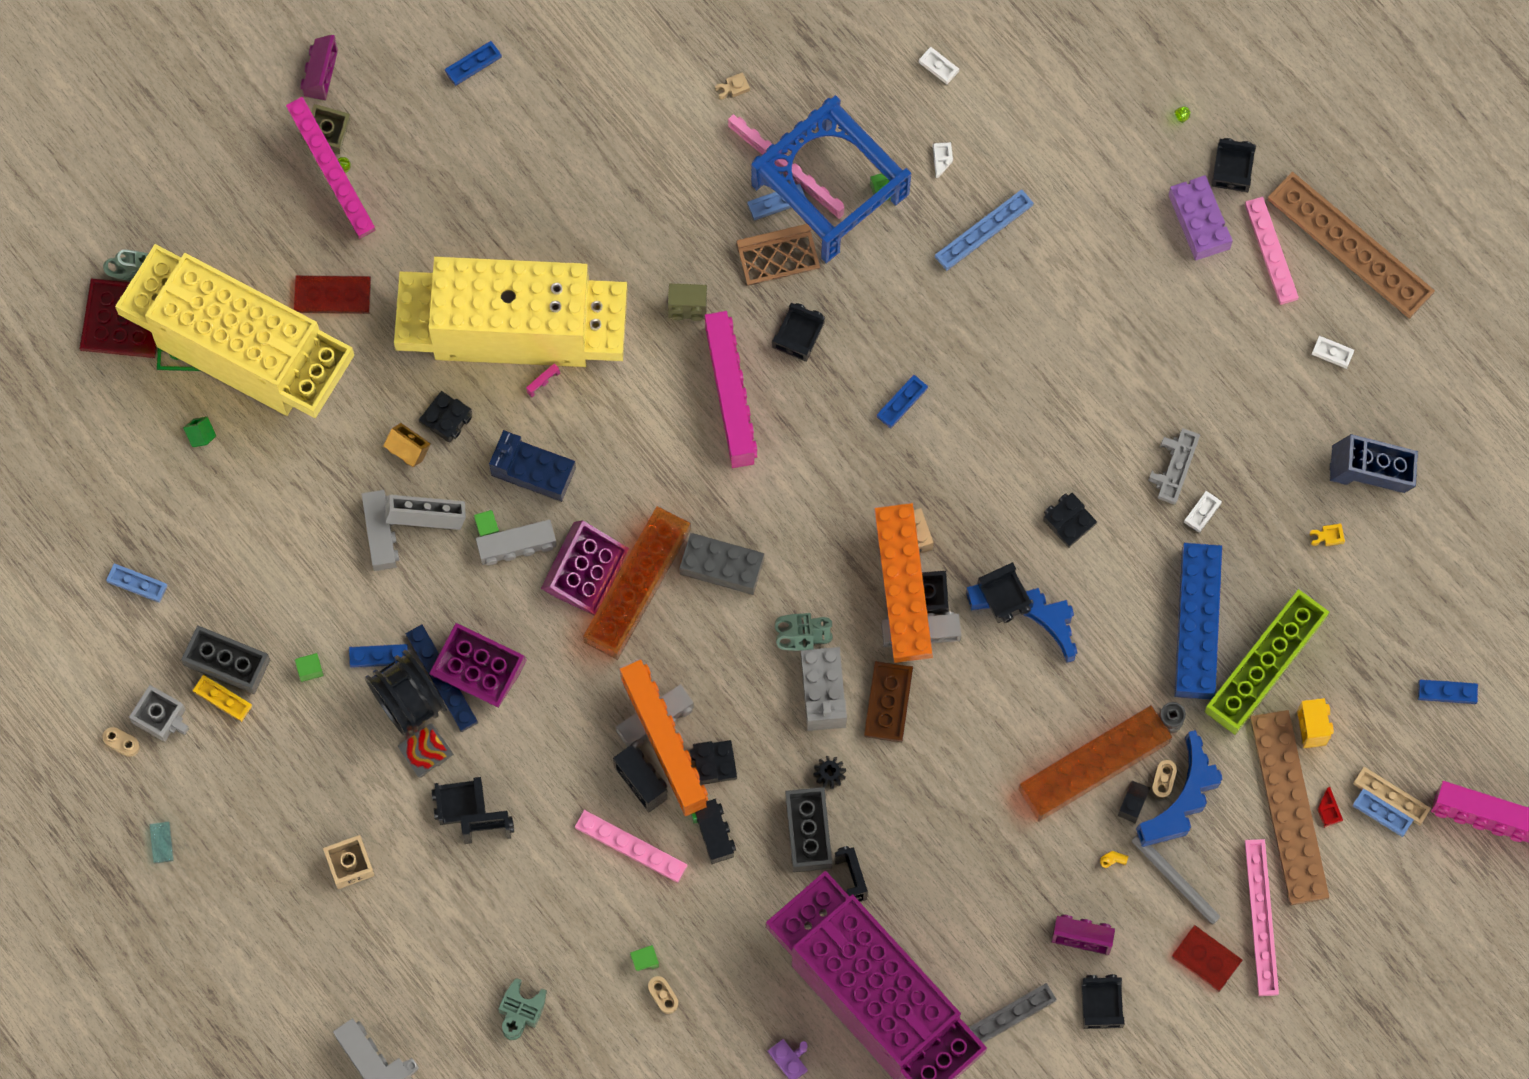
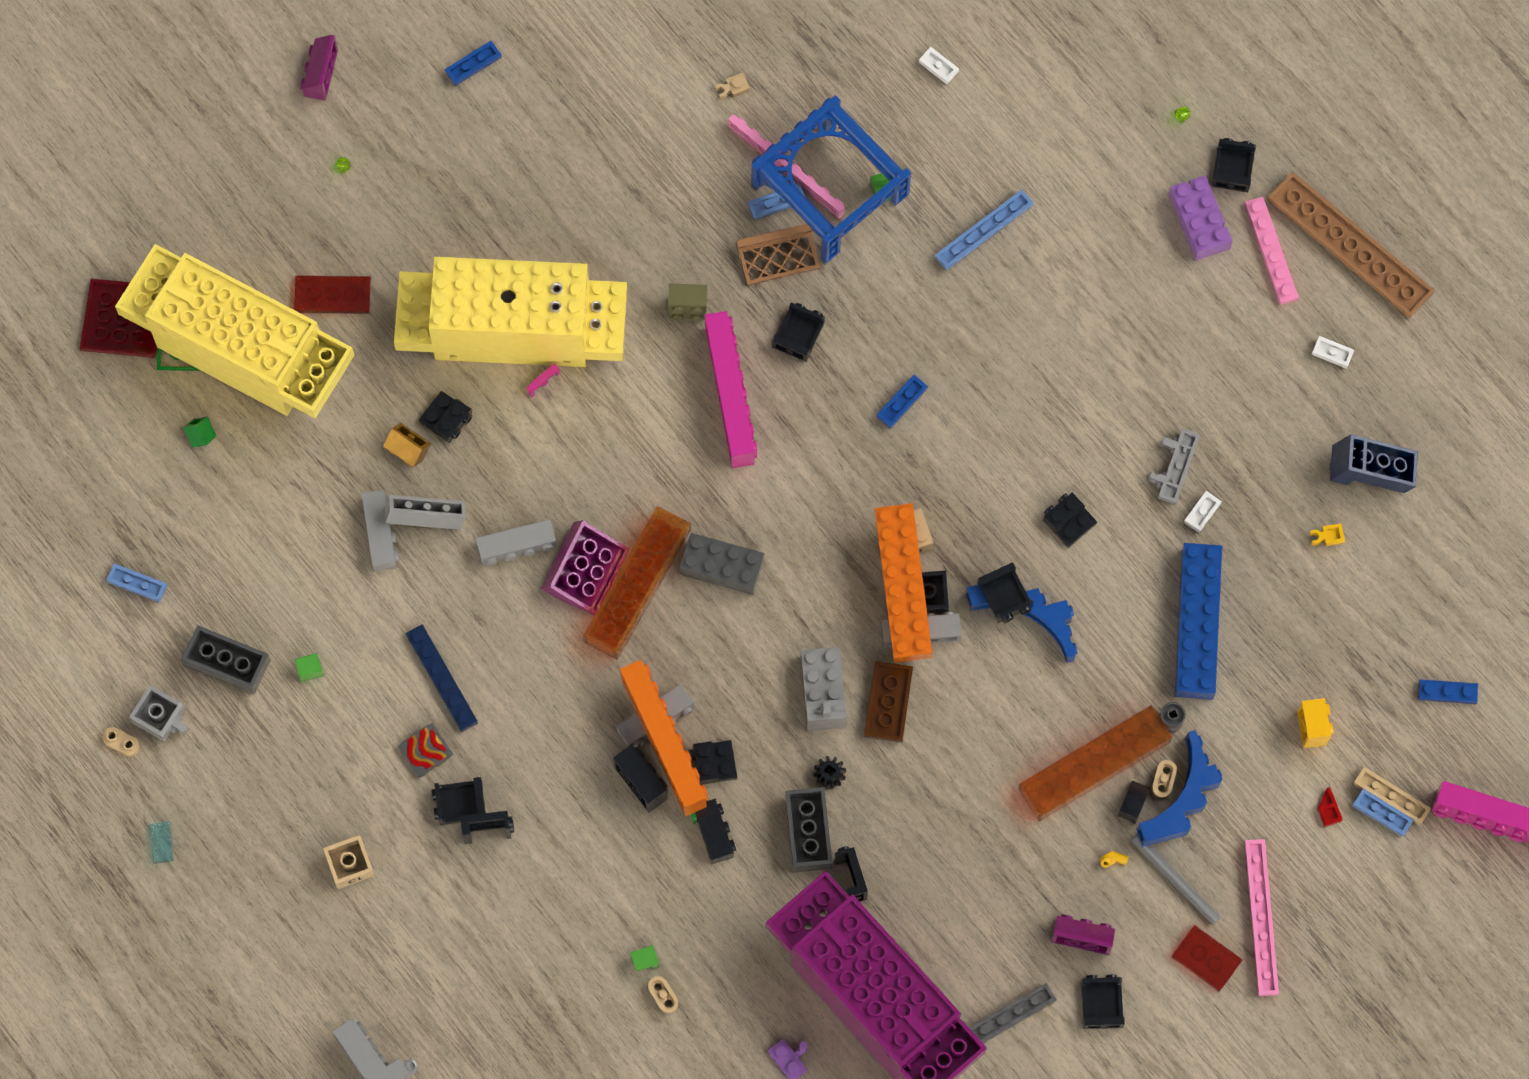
sand green piece [103,249,148,281] -> none
yellow plate [193,675,252,722] -> none
dark pink brick [286,97,376,239] -> none
olive brick [304,104,350,154] -> none
blue plate [349,644,408,668] -> none
black wheel [364,650,447,739] -> none
magenta slope [429,623,527,708] -> none
bright green panel [474,510,499,537] -> none
dark blue hinge [489,430,576,502] -> none
sand green piece [498,978,547,1040] -> none
bright pink plate [575,810,687,883] -> none
sand green piece [775,613,833,651] -> none
white tile [932,142,953,178] -> none
lime brick [1204,589,1330,735] -> none
medium nougat plate [1250,710,1329,905] -> none

